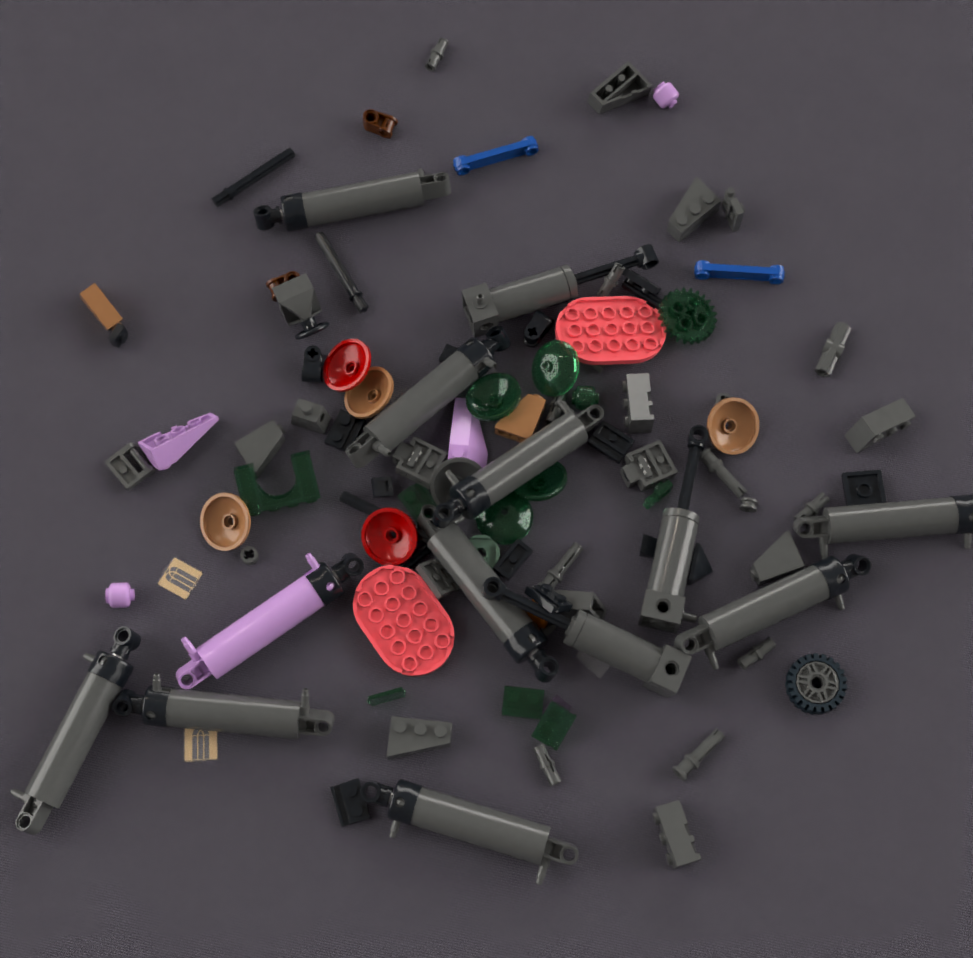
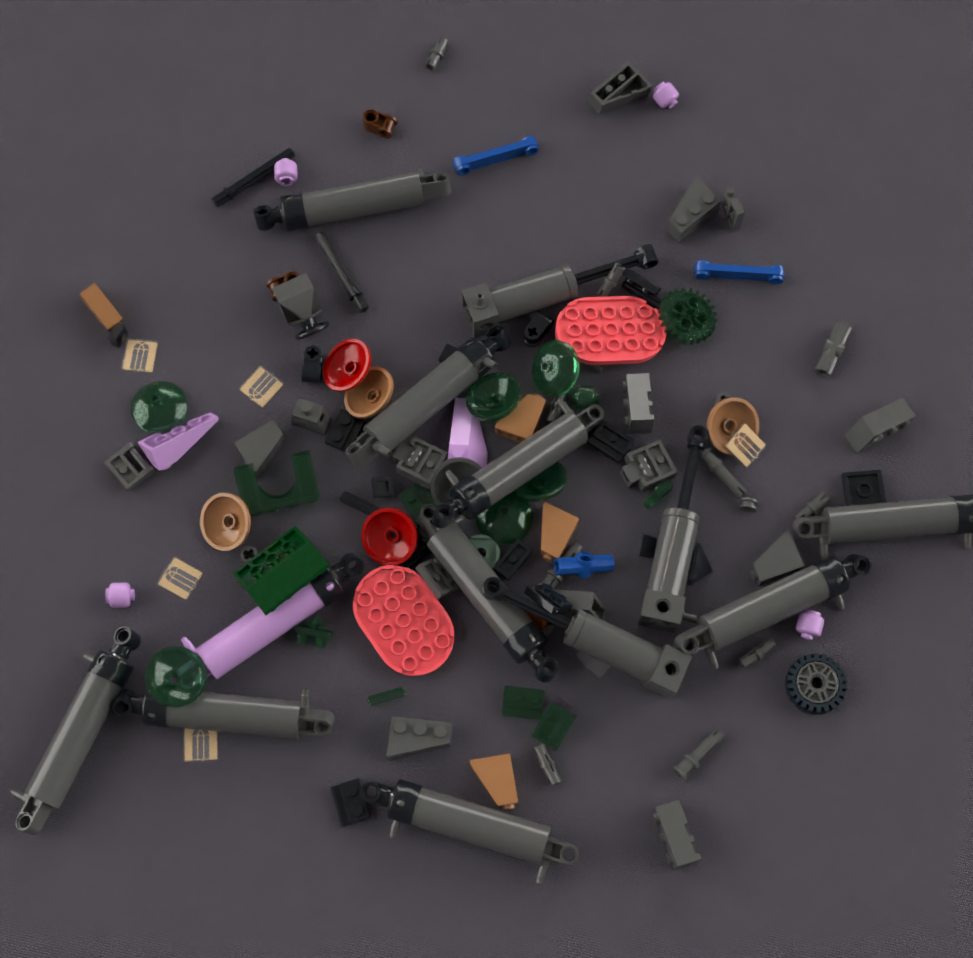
none -> clear piece [122,338,158,373]
none -> clear green dish [131,381,188,433]
none -> clear green dish [145,646,207,707]
none -> dark green slope [232,525,330,615]
none -> clear piece [239,365,284,408]
none -> lavender head [274,158,298,186]
none -> clear green hips [294,614,333,648]
none -> medium nougat slope [470,753,518,811]
none -> medium nougat slope [541,502,579,563]
none -> blue piece [553,552,615,578]
none -> piece [724,422,766,468]
none -> lavender head [796,610,824,640]

